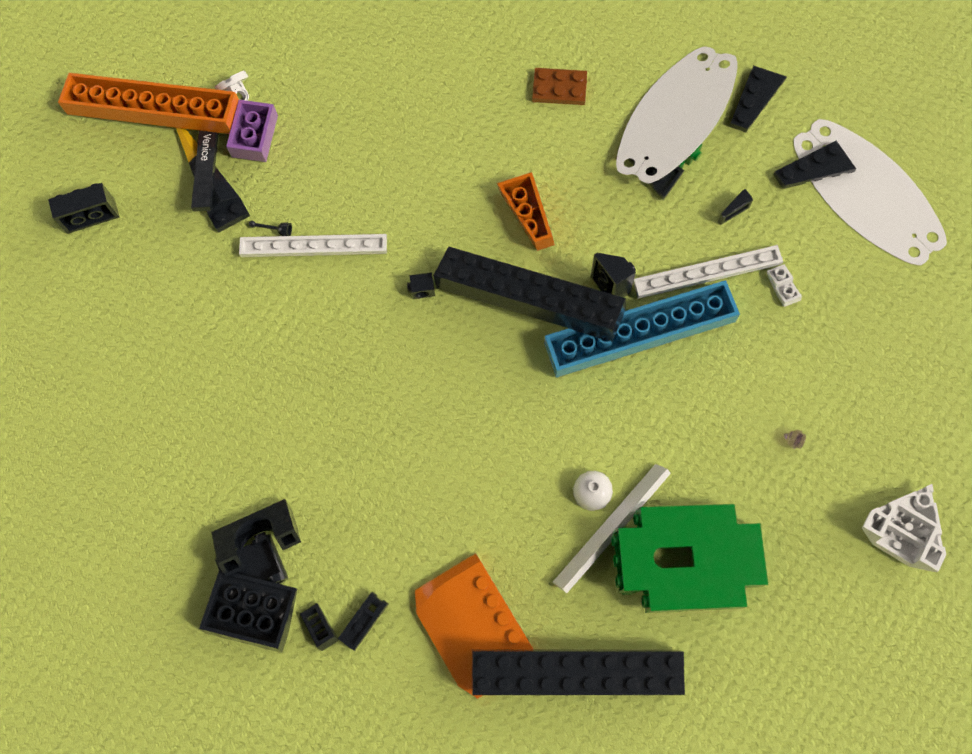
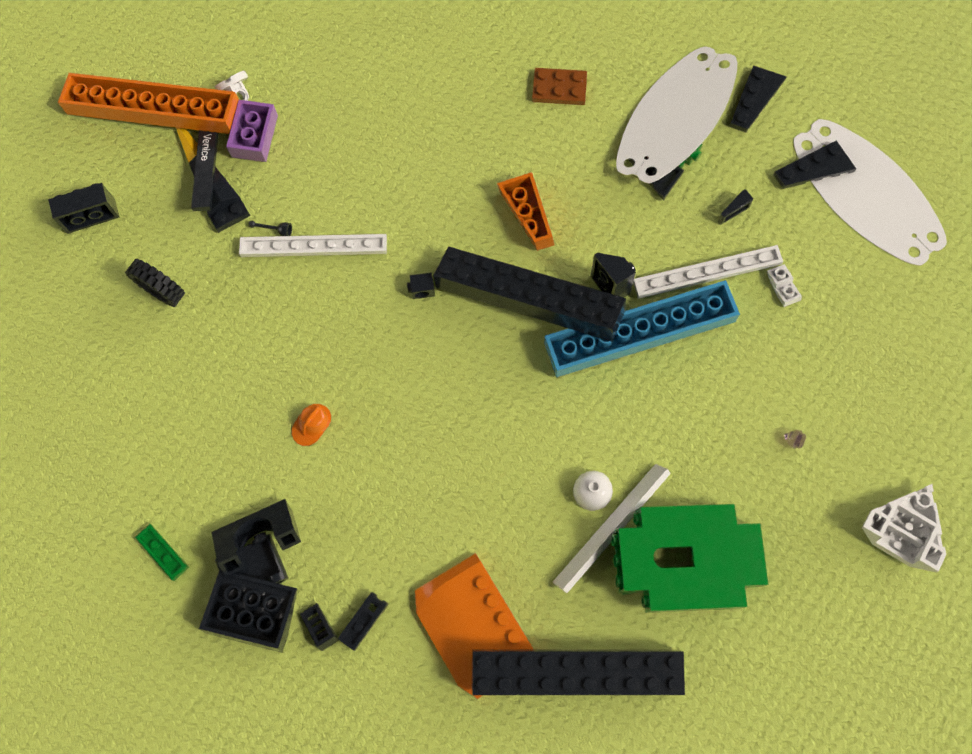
none -> black tyre [125,259,185,307]
none -> green tile [135,524,189,581]
none -> orange piece [292,404,331,446]

